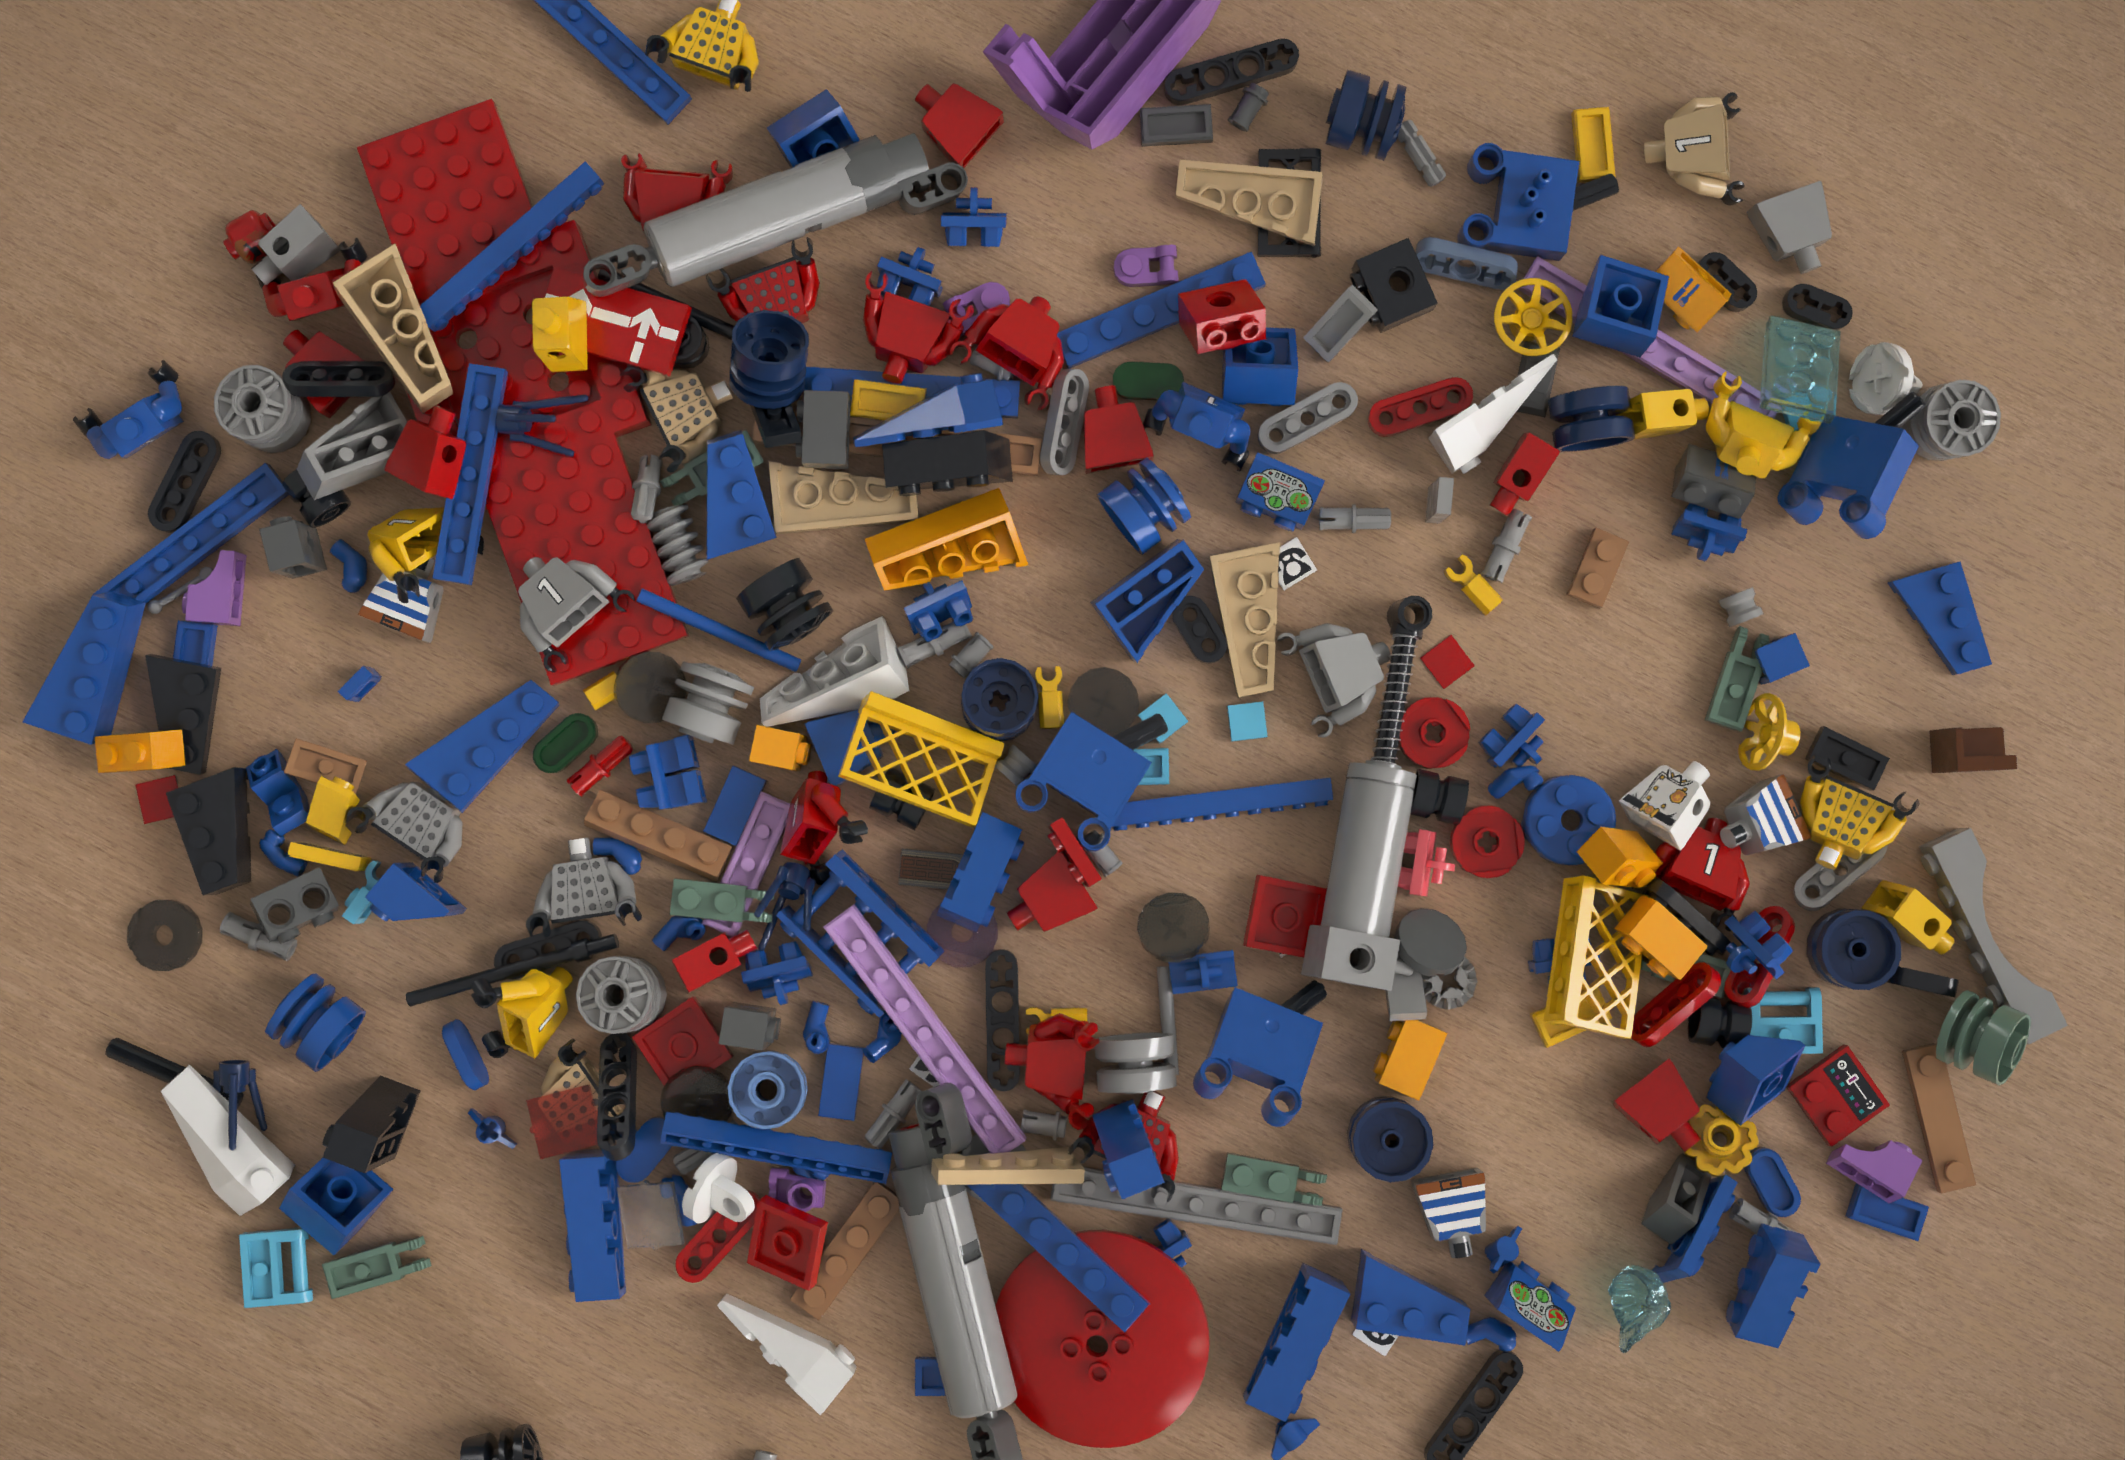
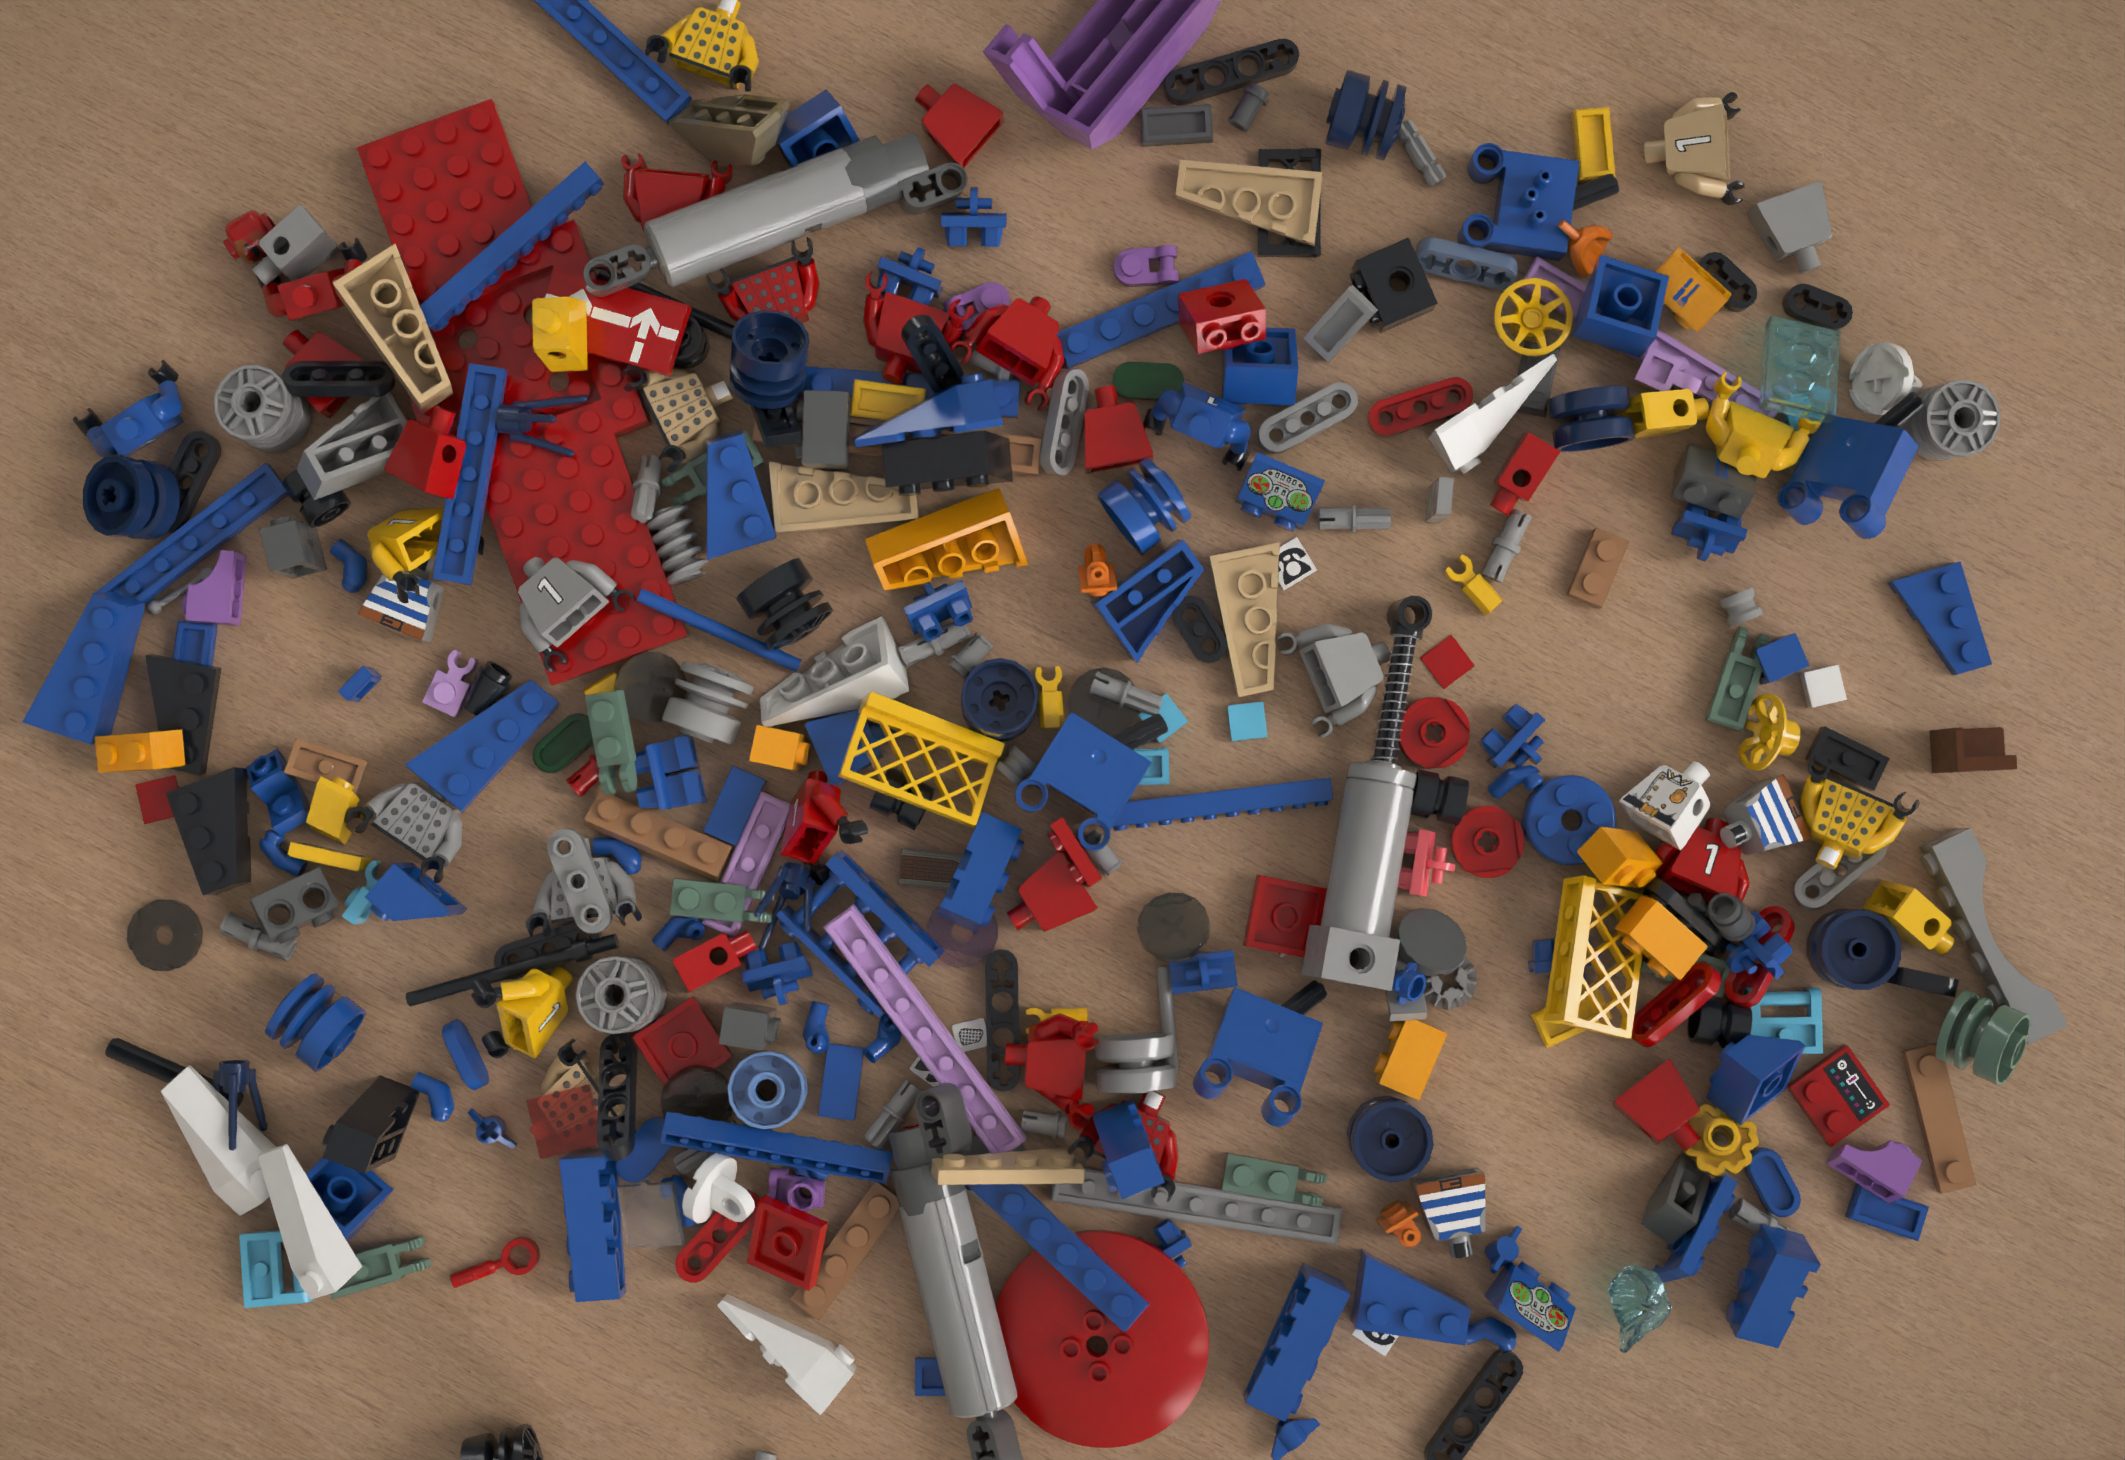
none -> dark blue wheel [83,456,180,540]
none -> white wedge [258,1144,362,1300]
none -> blue arm [411,1072,455,1122]
none -> lavender plate [422,650,478,718]
none -> red piece [450,1236,540,1288]
none -> black cone [463,661,512,716]
none -> light grey plate [547,829,614,933]
none -> sand green hinge [585,689,638,795]
none -> dark tan wedge [669,94,790,166]
none -> black plate [901,315,964,393]
none -> white sticker [952,1018,987,1052]
none -> orange hinge [1078,543,1117,596]
none -> light grey axle [1089,671,1163,716]
none -> orange hinge [1376,1201,1421,1247]
none -> blue plate [1392,962,1426,1004]
none -> orange piece [1558,220,1613,278]
none -> lavender plate [1633,346,1702,396]
none -> dark grey piece [1688,893,1755,941]
none -> white tile [1800,665,1847,708]

